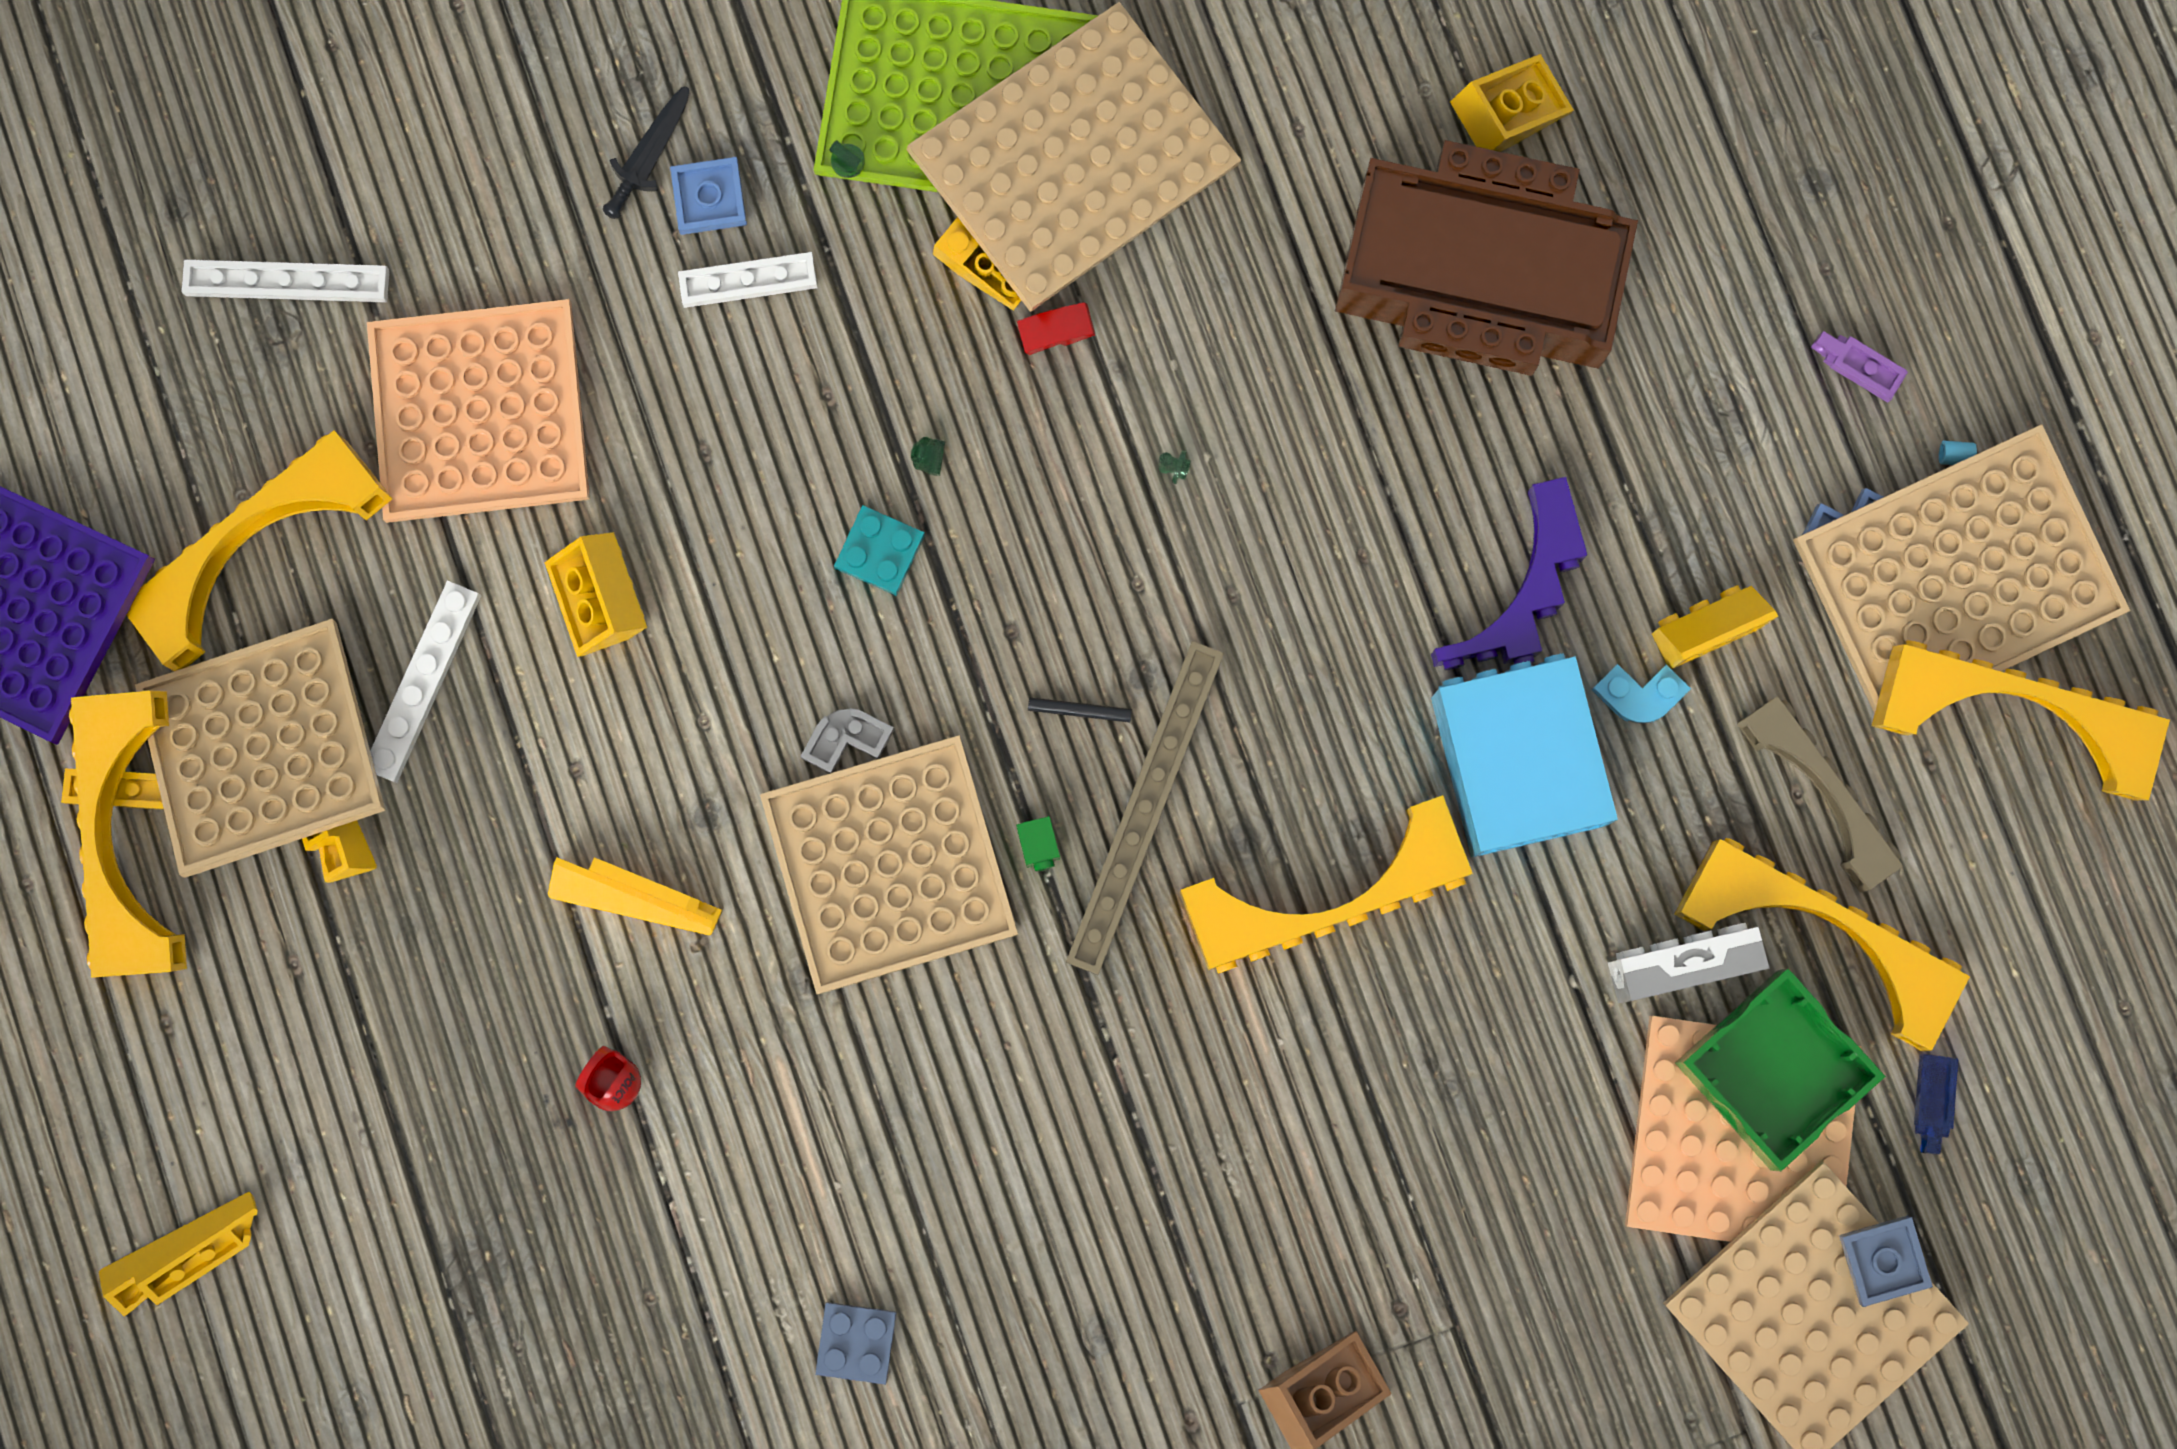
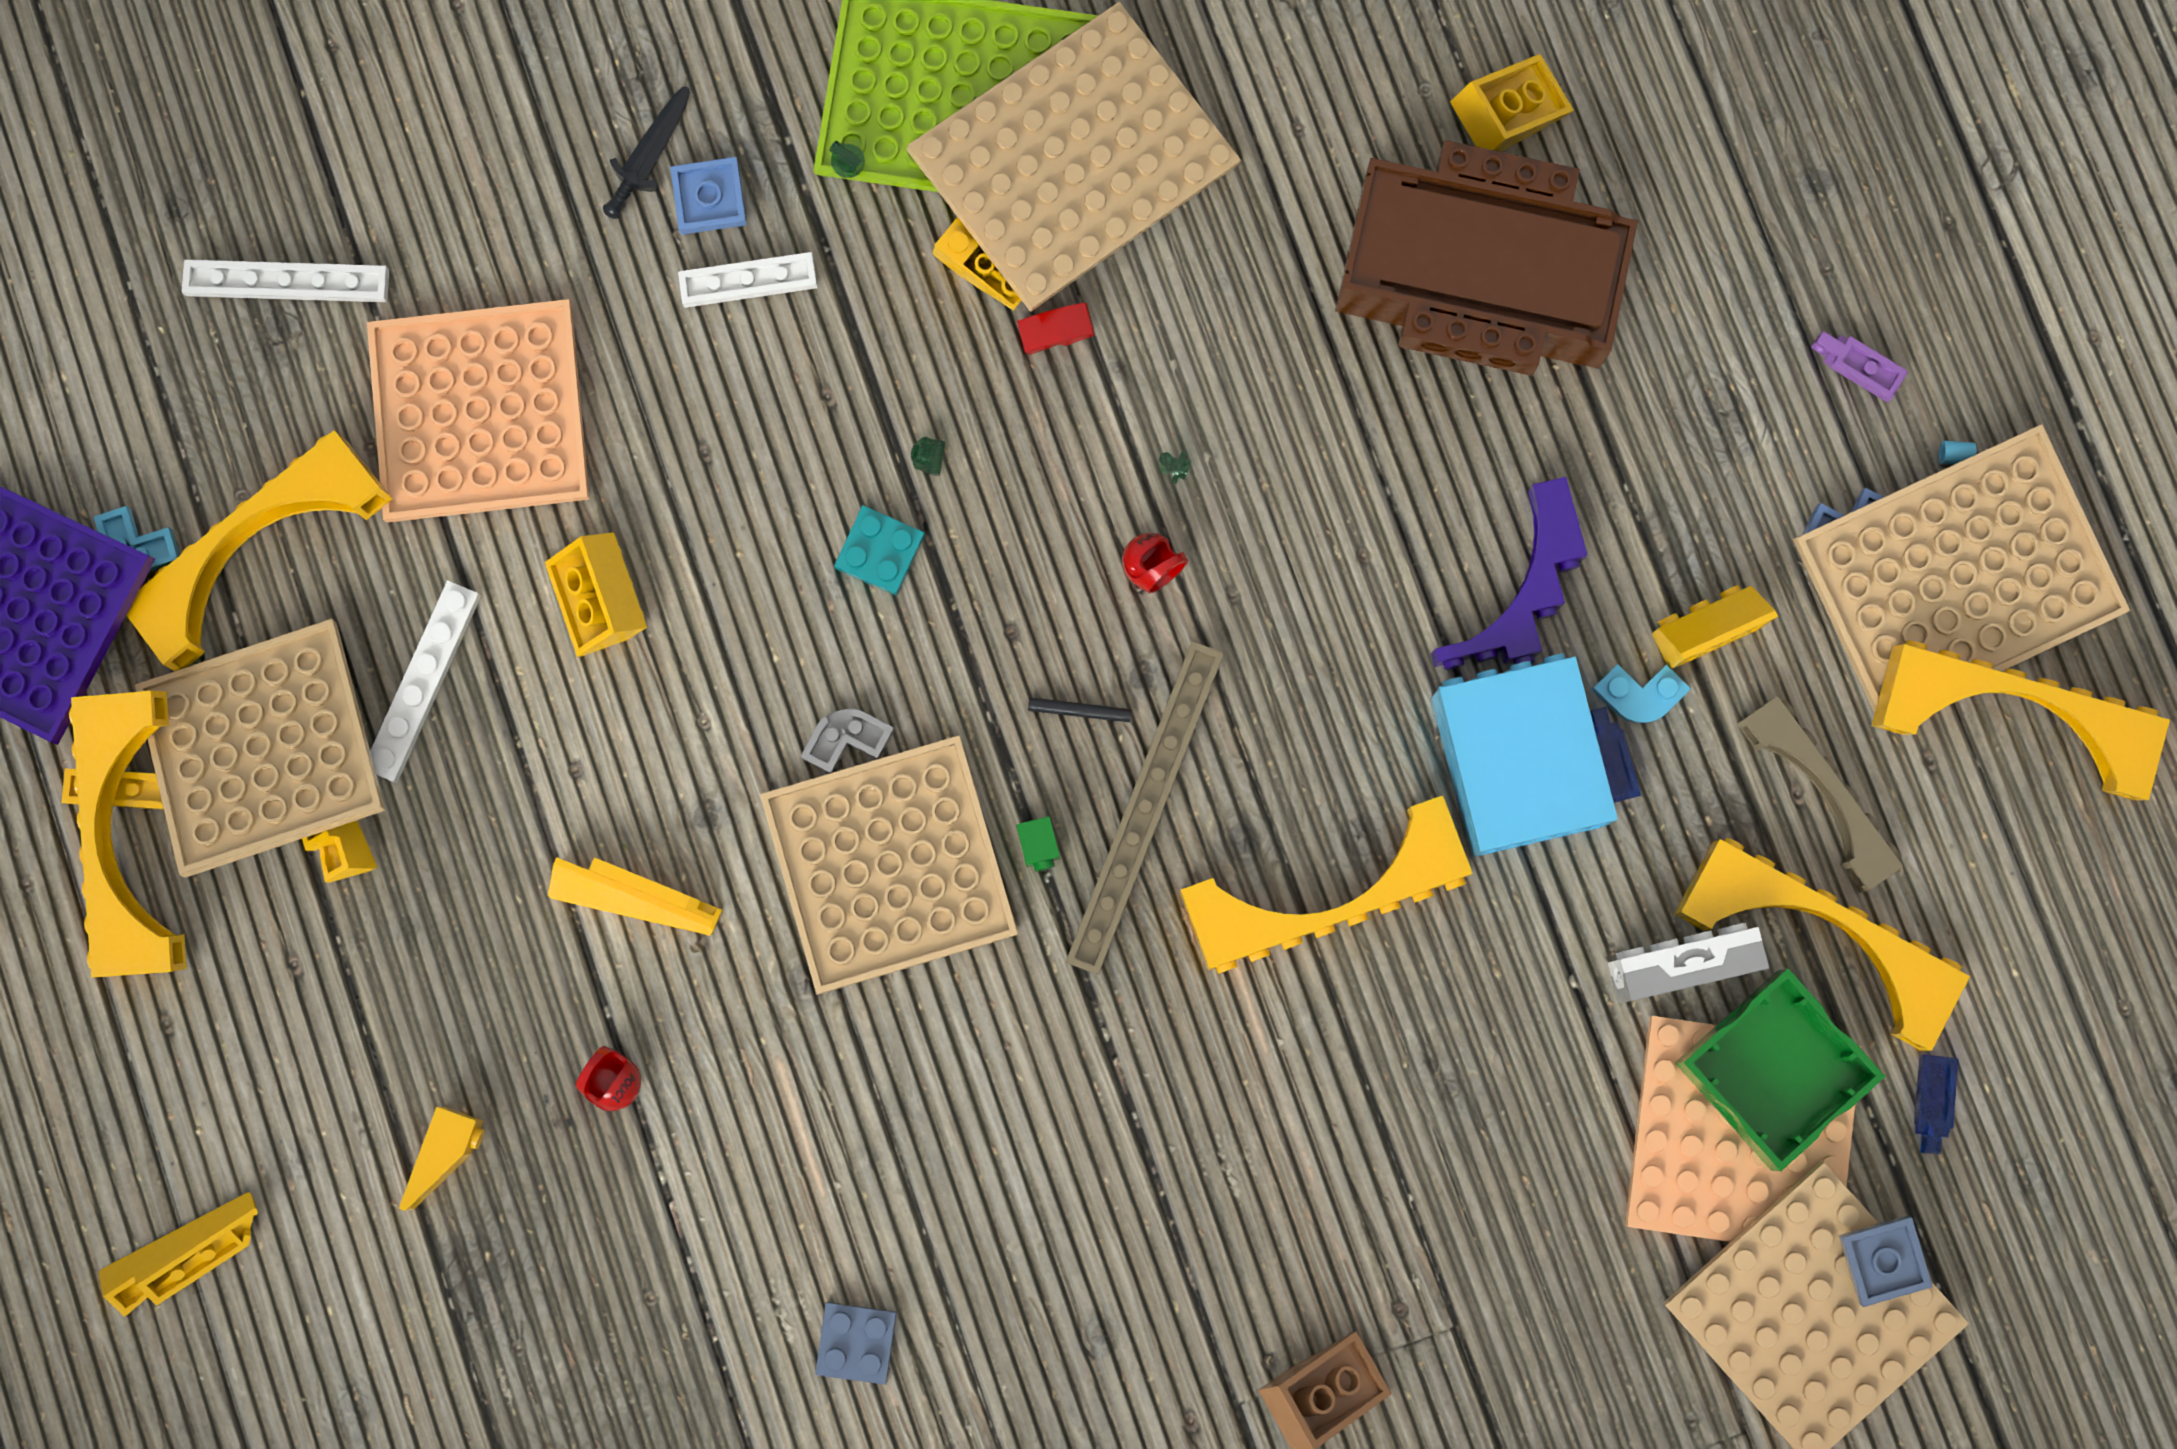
none -> medium azure plate [93,506,180,573]
none -> yellow slope [399,1107,485,1211]
none -> red helmet [1122,532,1189,594]
none -> clear blue hinge [1590,706,1641,803]

